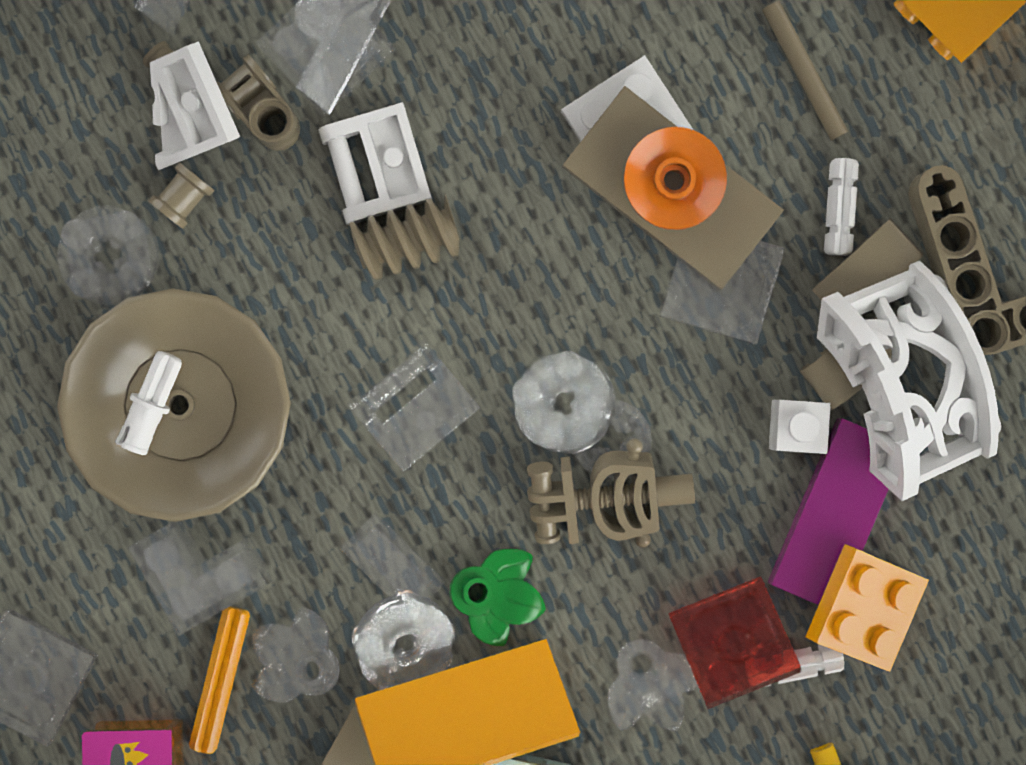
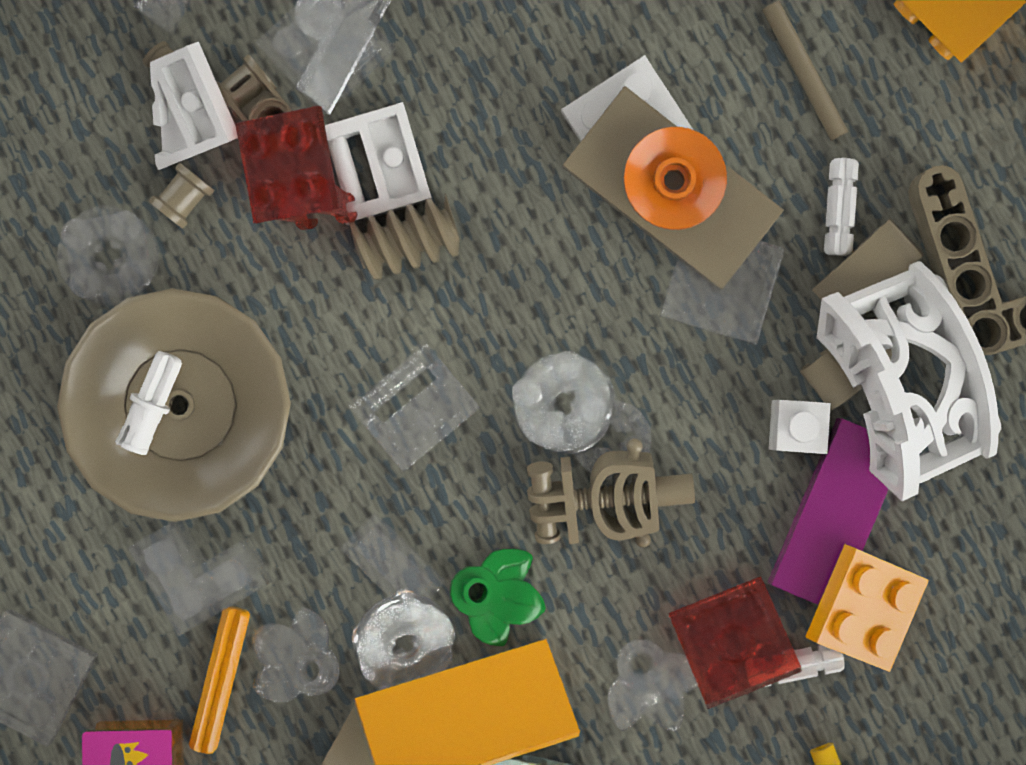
none -> clear red plate [235,106,358,230]

